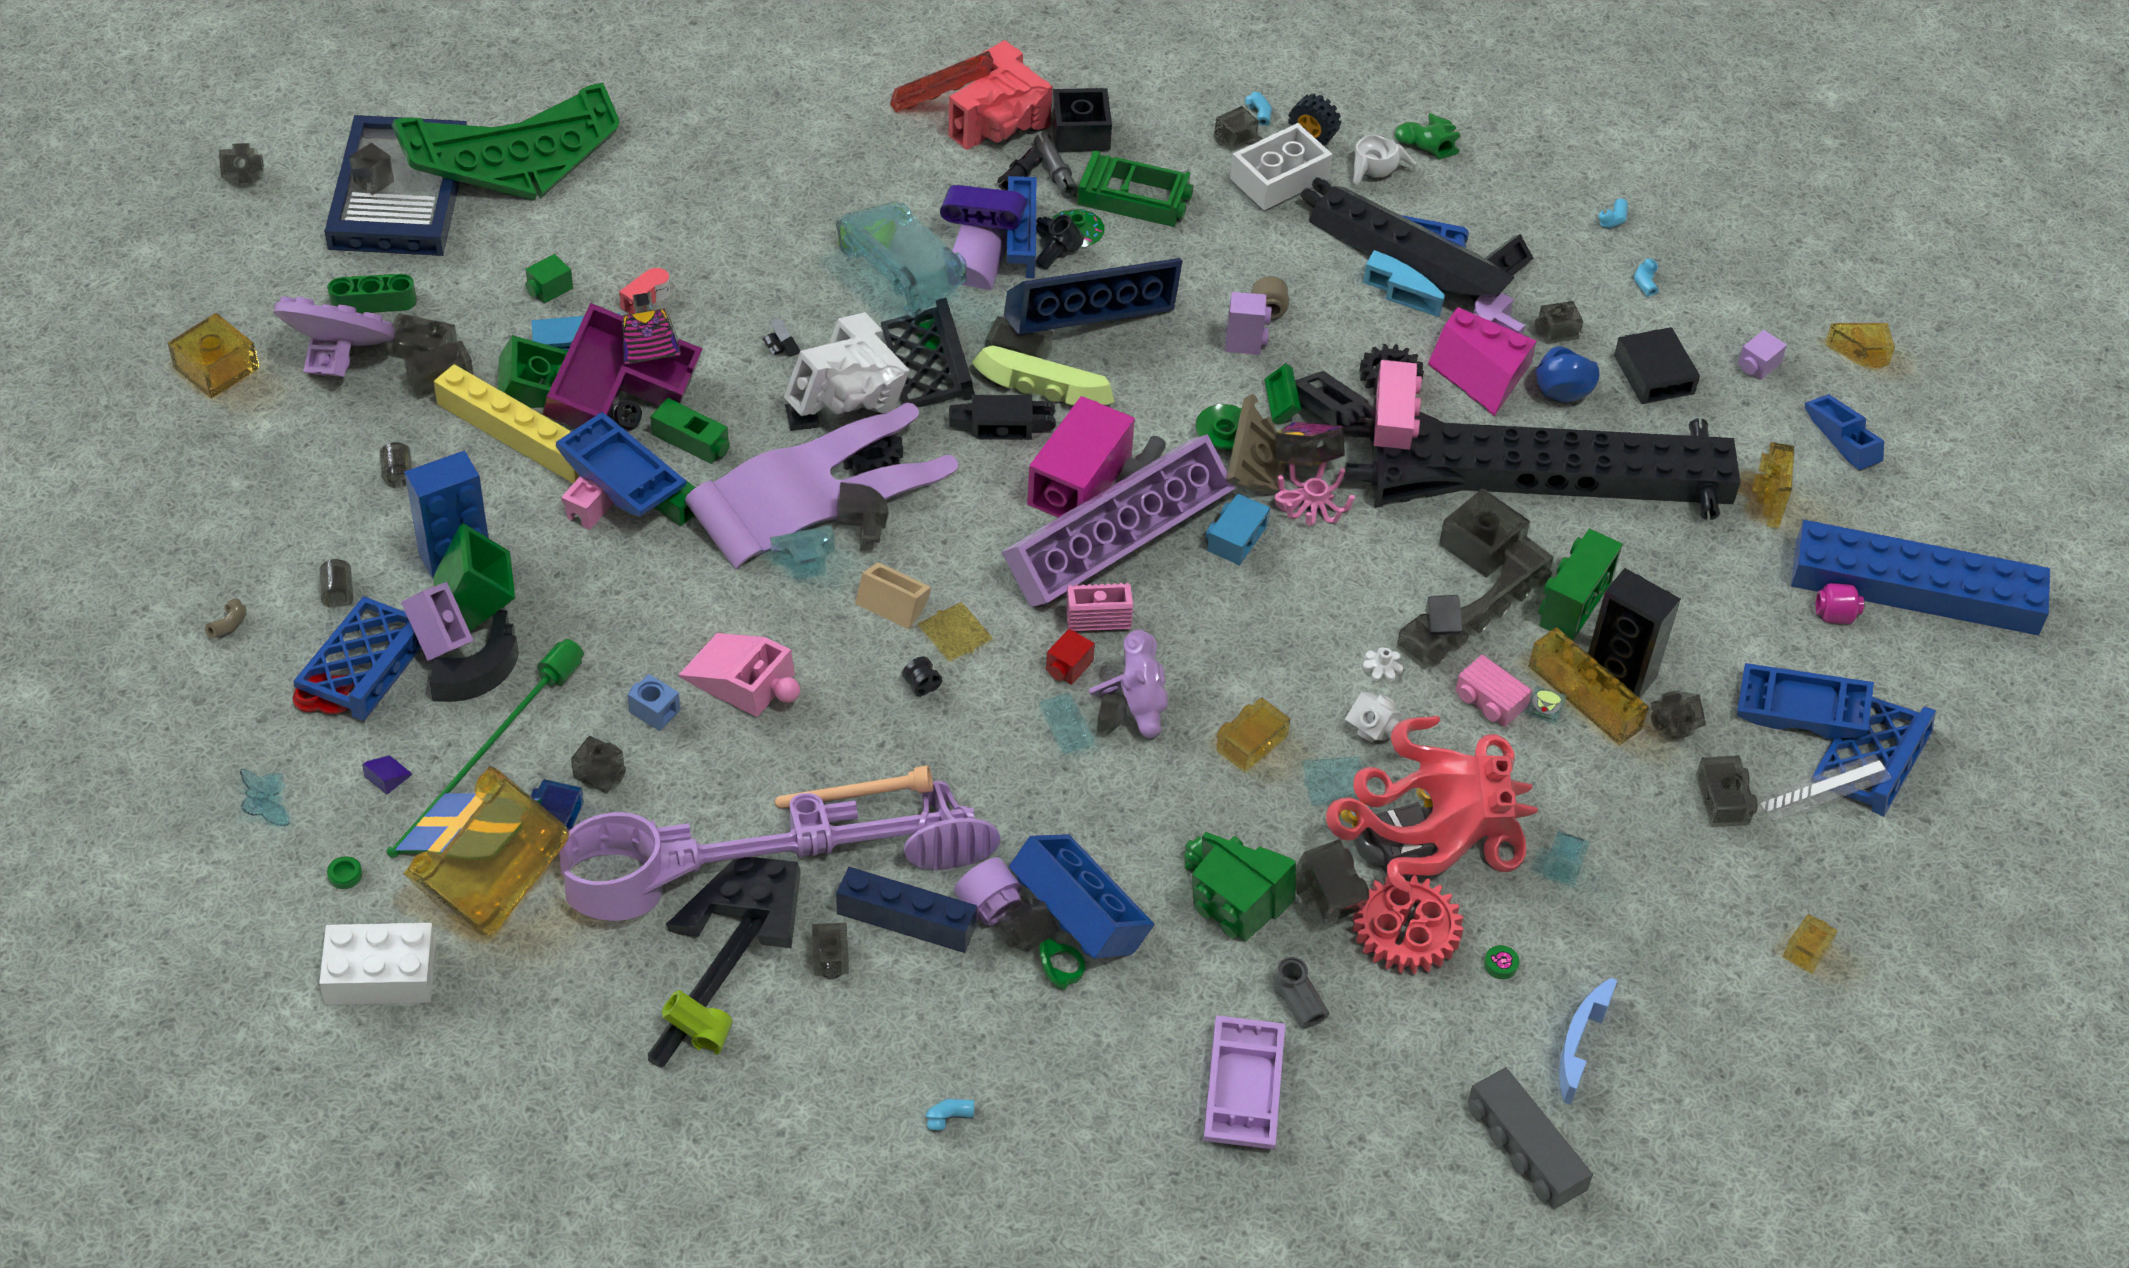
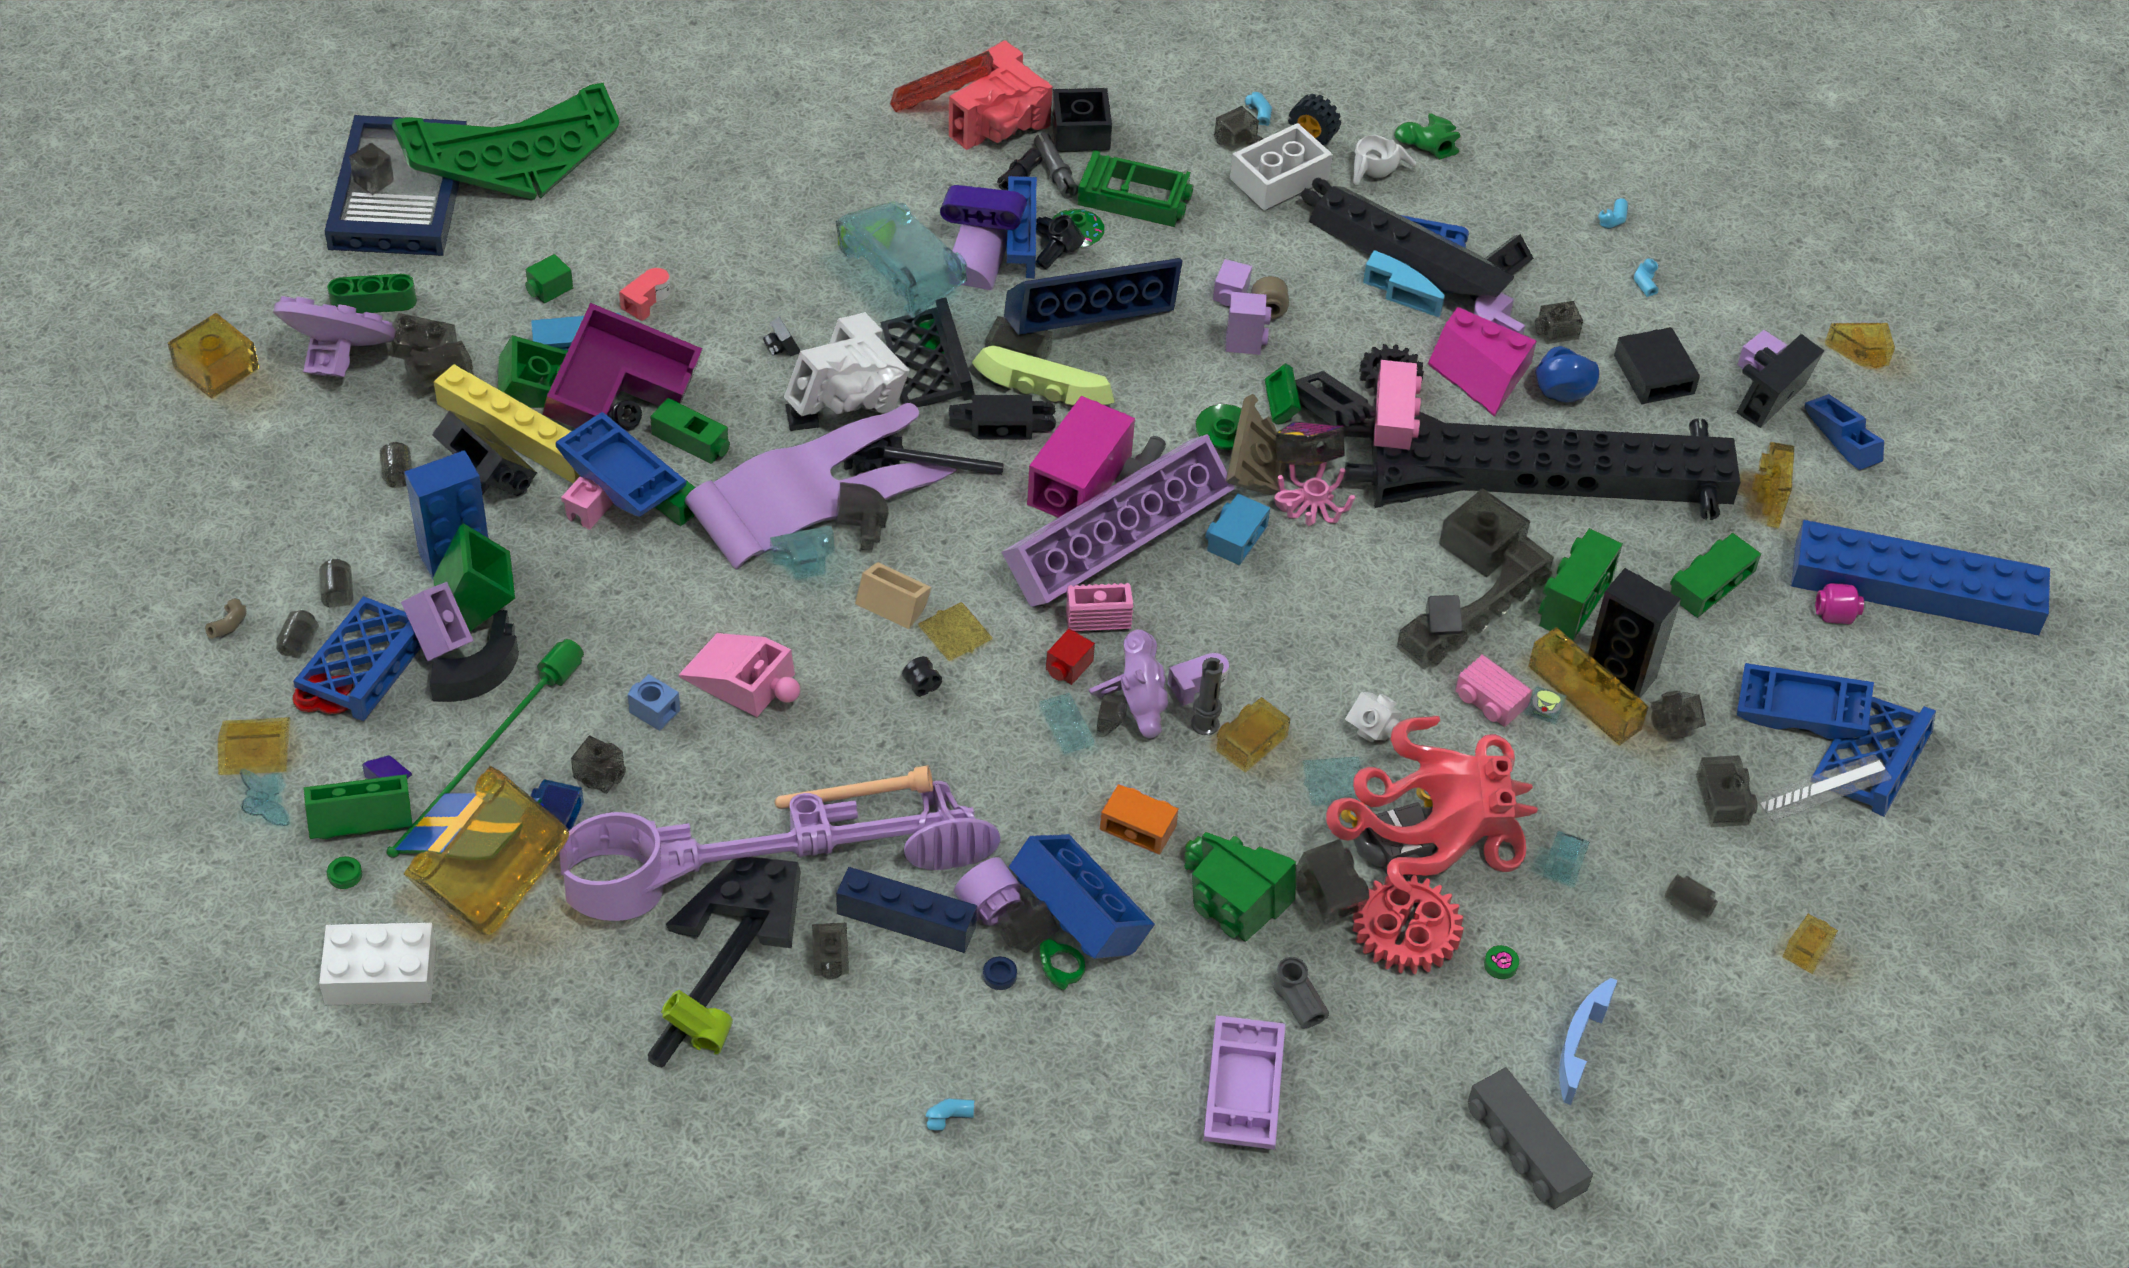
clear smoke brick [219,143,264,184] -> none
torso [623,292,683,365] -> none
white plant [1362,647,1403,682] -> none
none -> clear yellow slope [218,717,290,775]
none -> clear smoke brick [276,610,319,659]
none -> green brick [304,774,413,839]
none -> black piece [432,410,537,496]
none -> black bar [882,446,1004,475]
none -> dark blue tile [983,956,1017,990]
none -> orange brick [1100,784,1179,855]
none -> lavender leg [1168,653,1229,706]
none -> dark grey pin [1191,657,1224,735]
none -> lavender brick [1213,259,1252,306]
none -> clear smoke brick [1665,874,1718,921]
none -> green brick [1670,533,1762,618]
none -> black piece [1736,334,1824,428]

